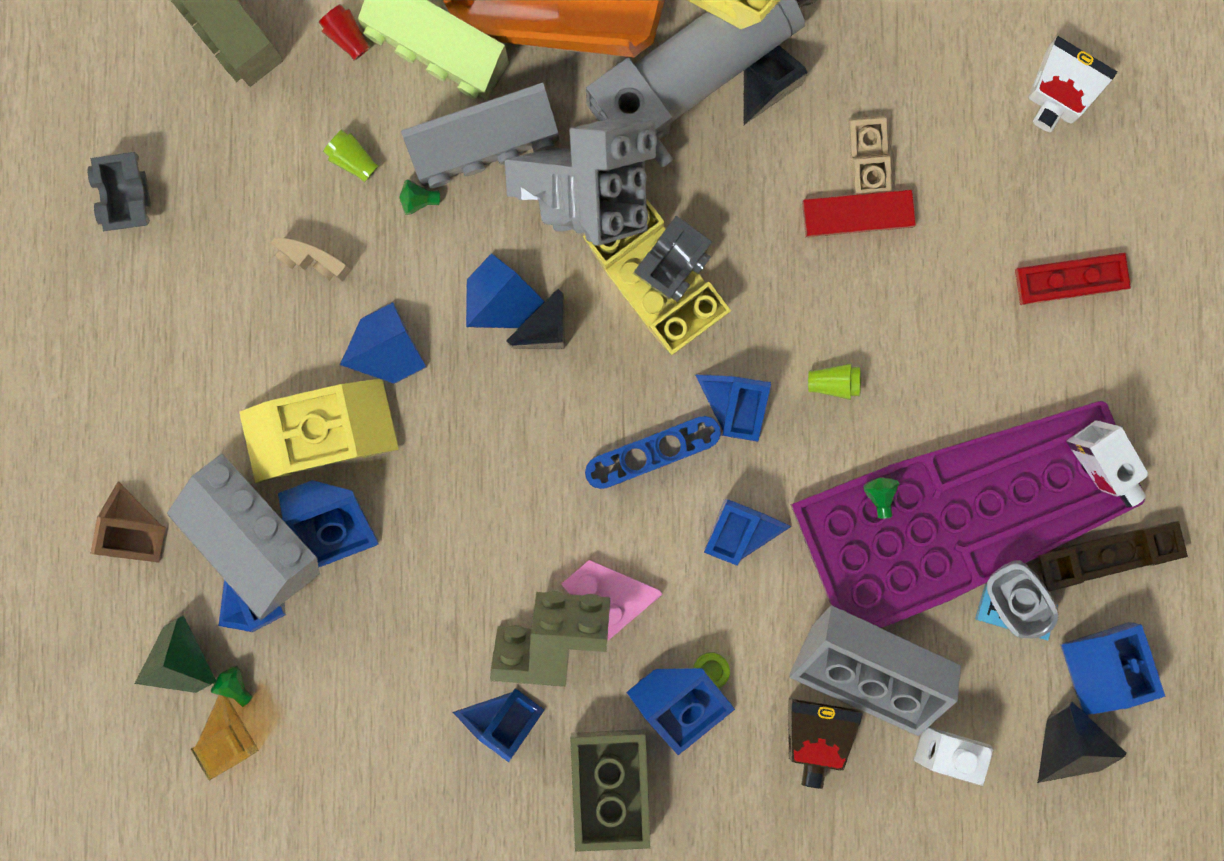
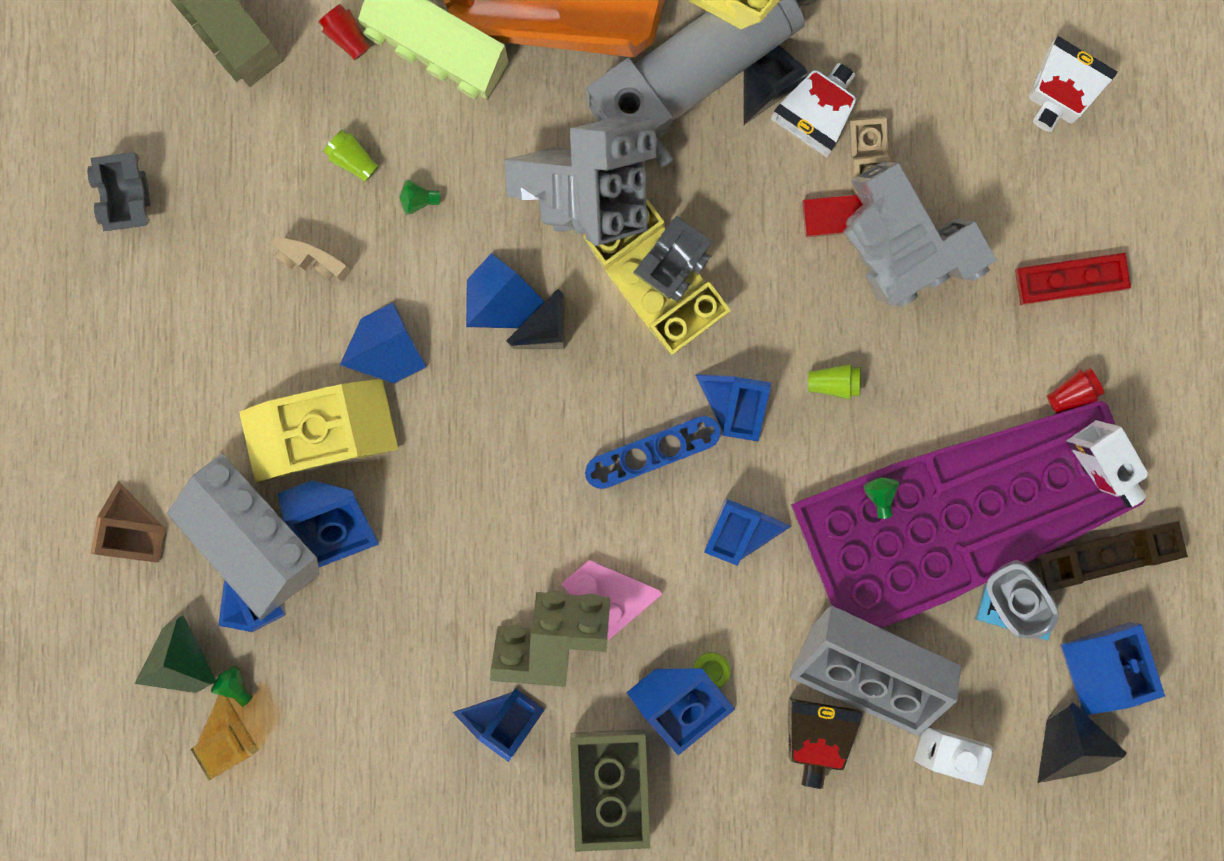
light grey slope [401,83,559,188] -> none
none -> torso [771,63,857,158]
none -> light grey brick [843,162,997,307]
none -> red cone [1046,368,1105,414]

